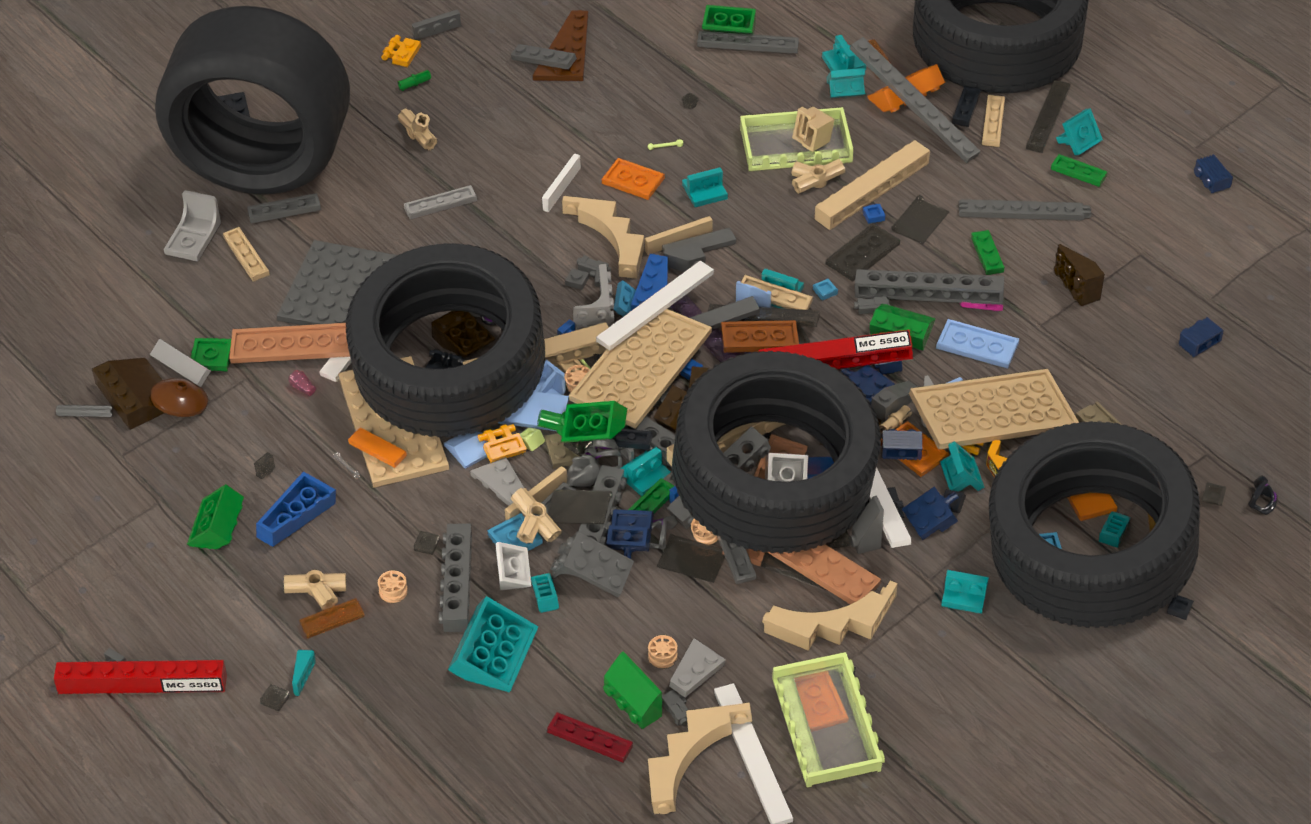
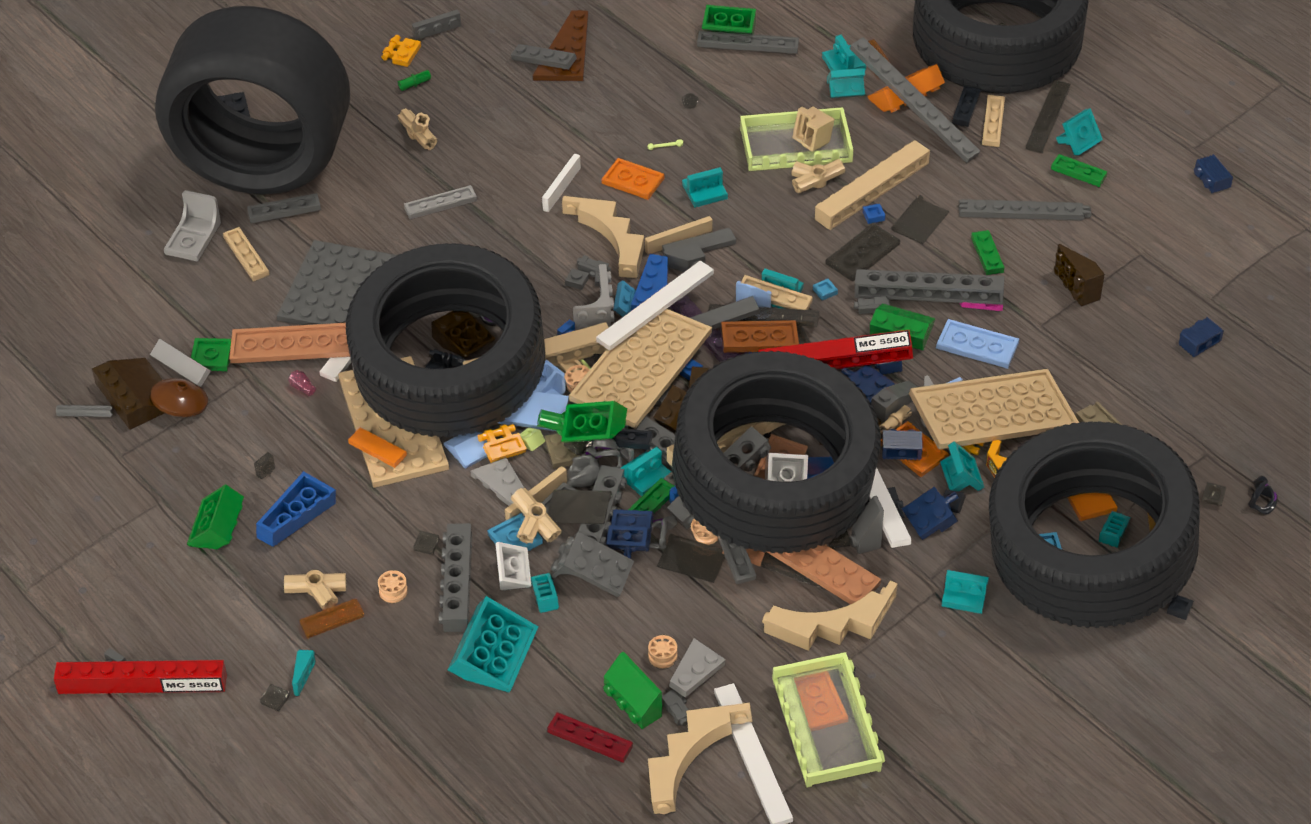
clear hinge [333,453,360,479] -> none

